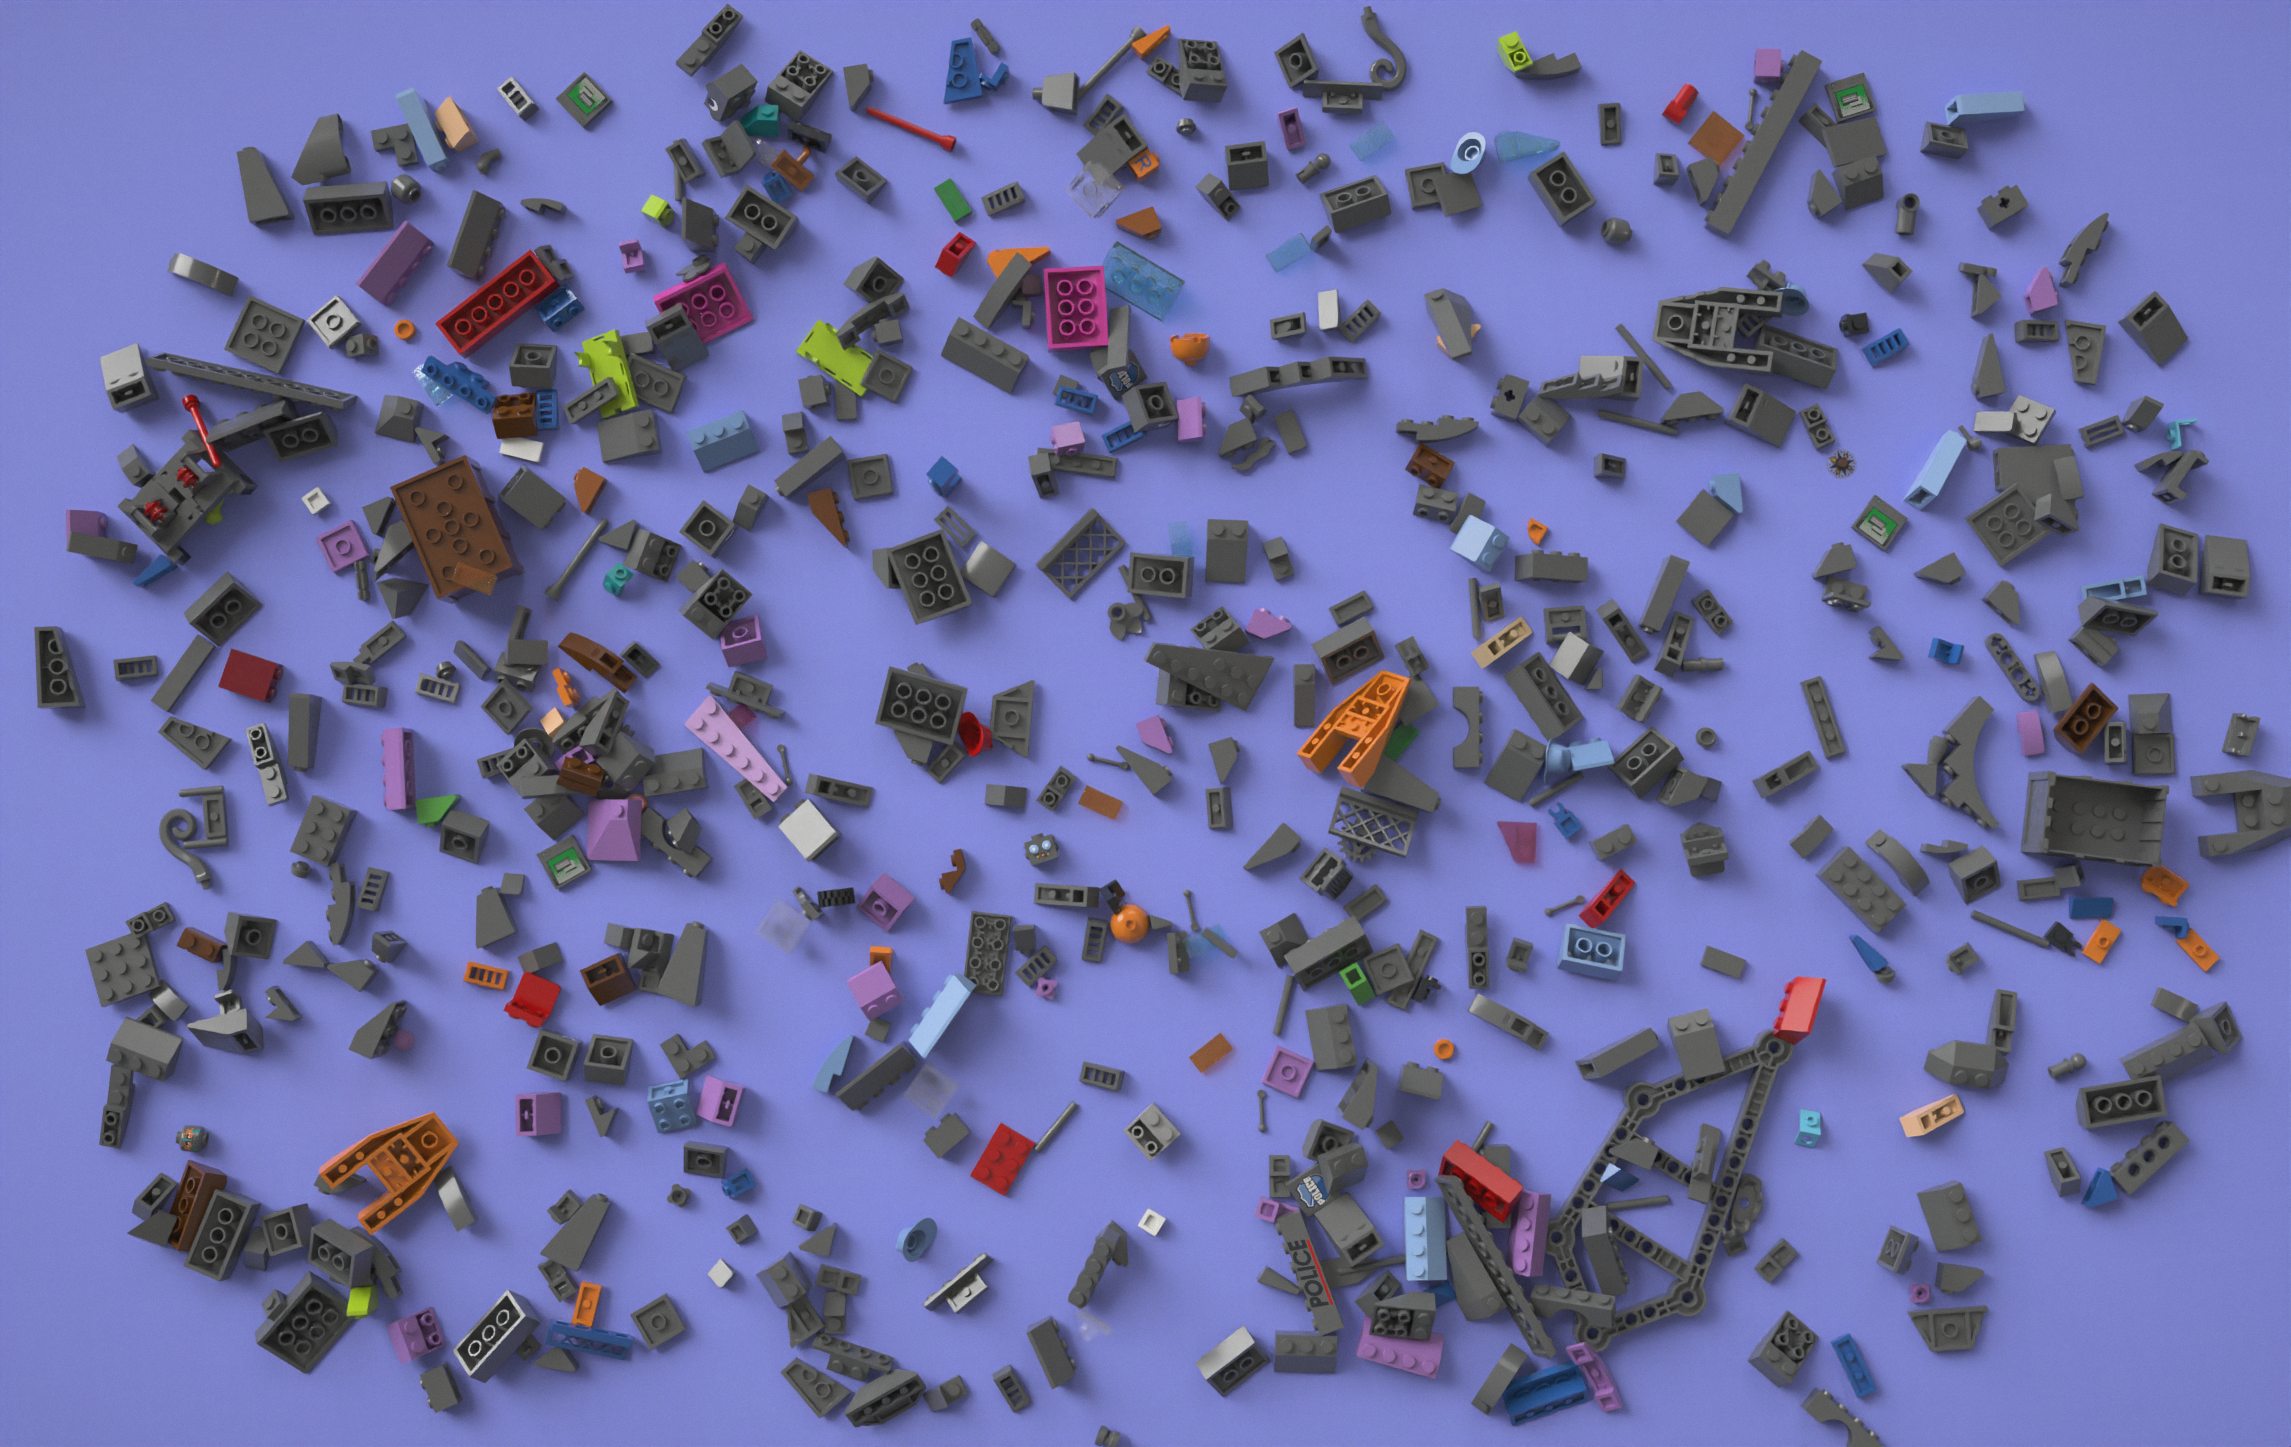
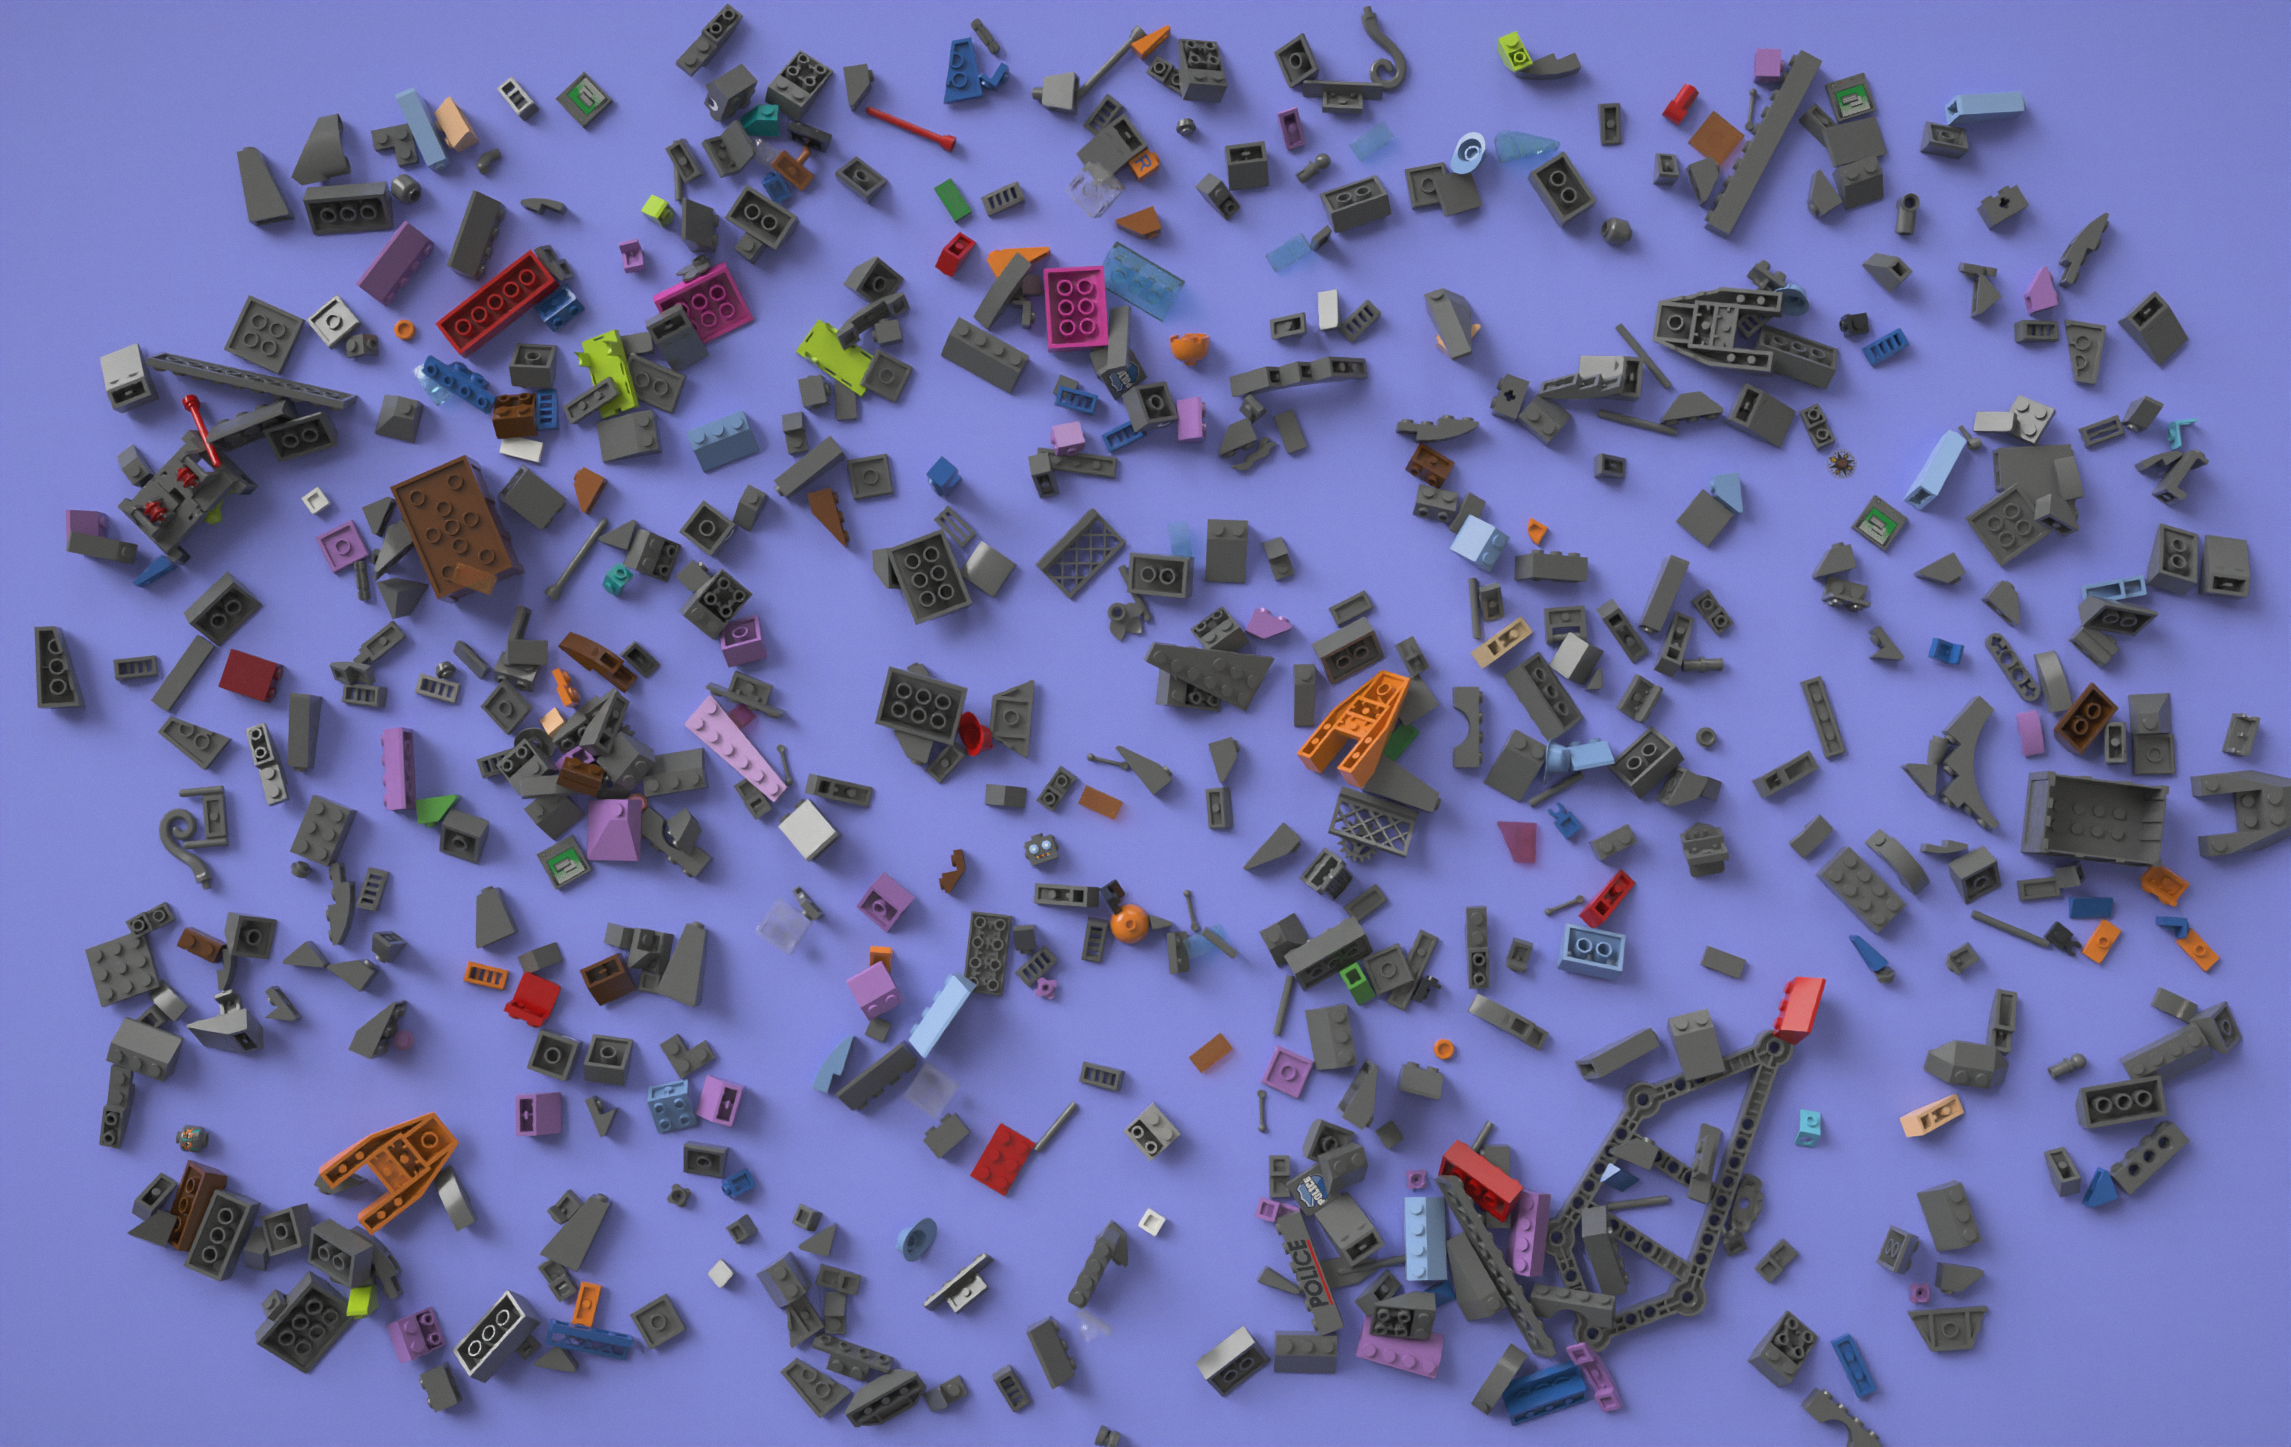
dark grey arch [167,253,239,296] -> none
dark grey slope [415,427,450,466] -> none
dark grey slope [500,873,525,895] -> none
black tyre [817,887,855,908] -> none
medium lavender slope [1136,715,1175,754] -> none
dark grey slope [1971,334,2006,400] -> none

